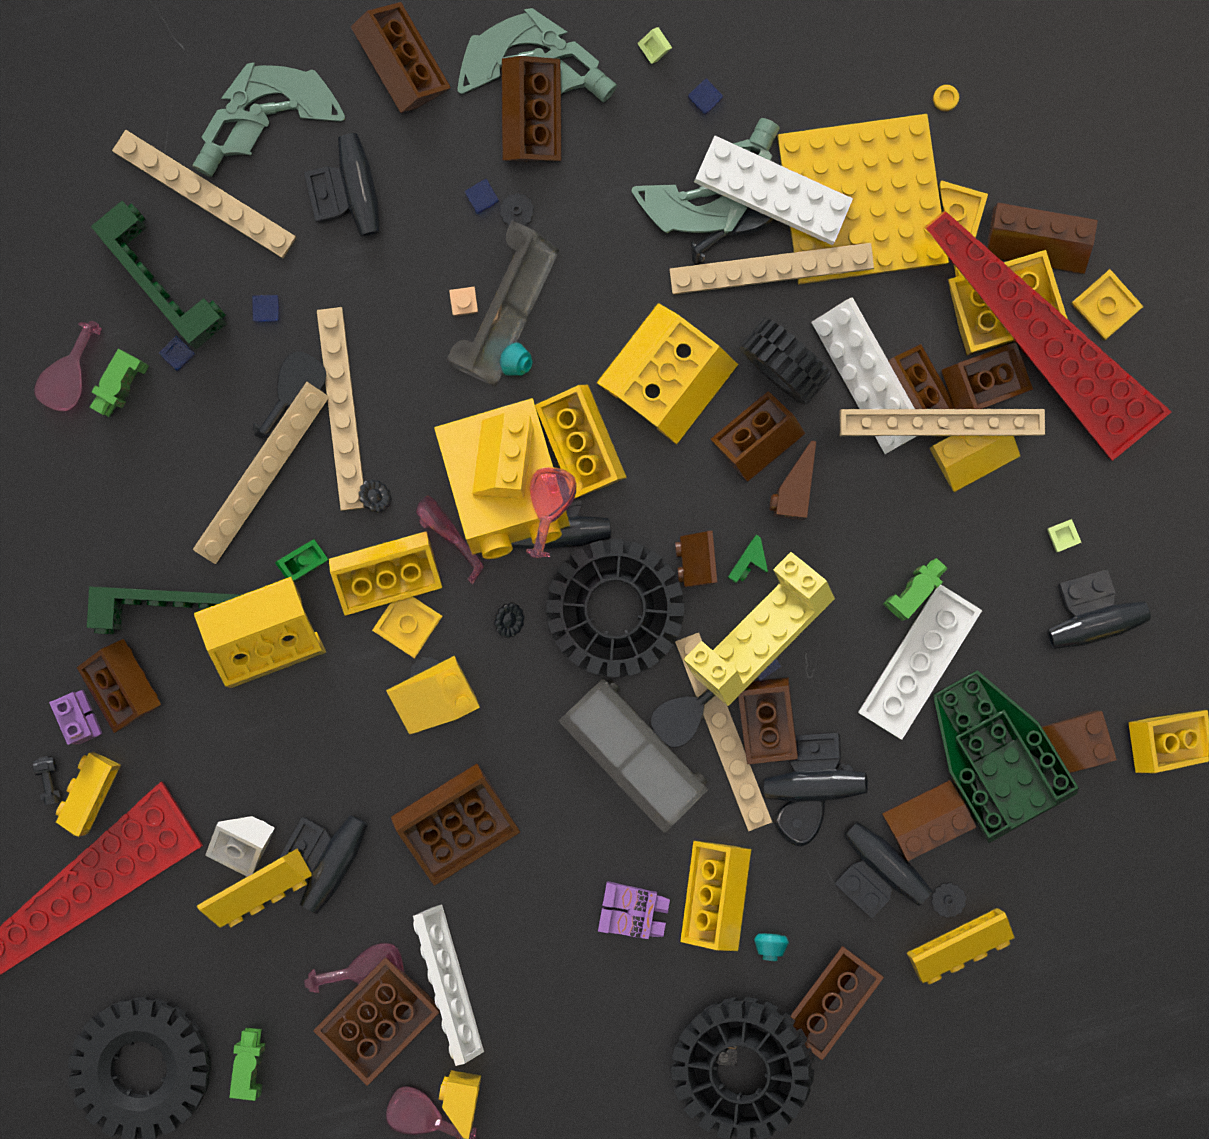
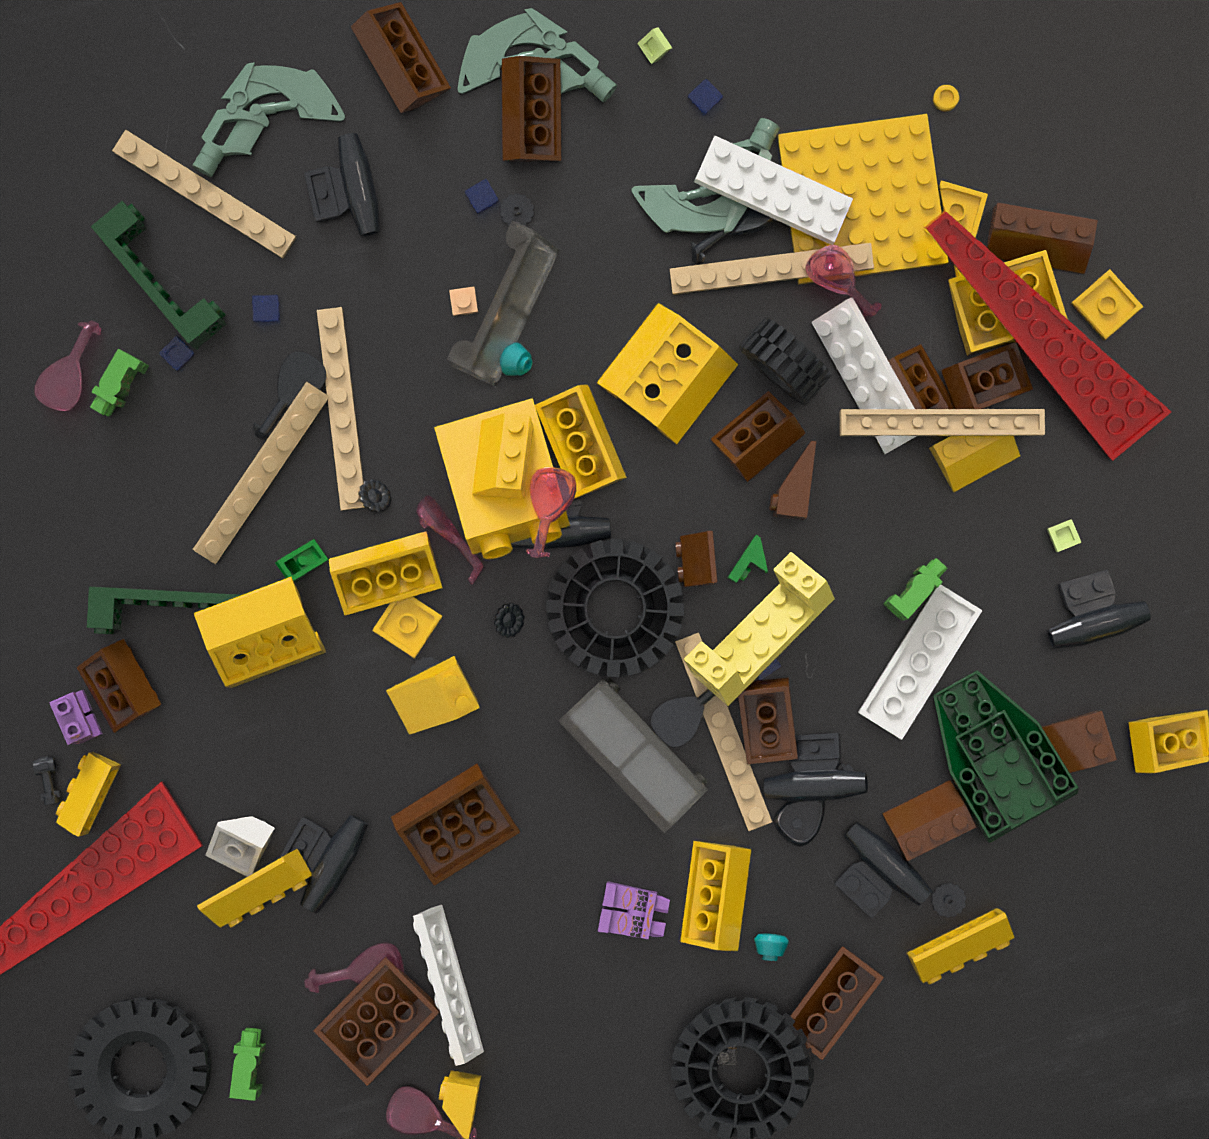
none -> clear pink piece [805,245,882,318]

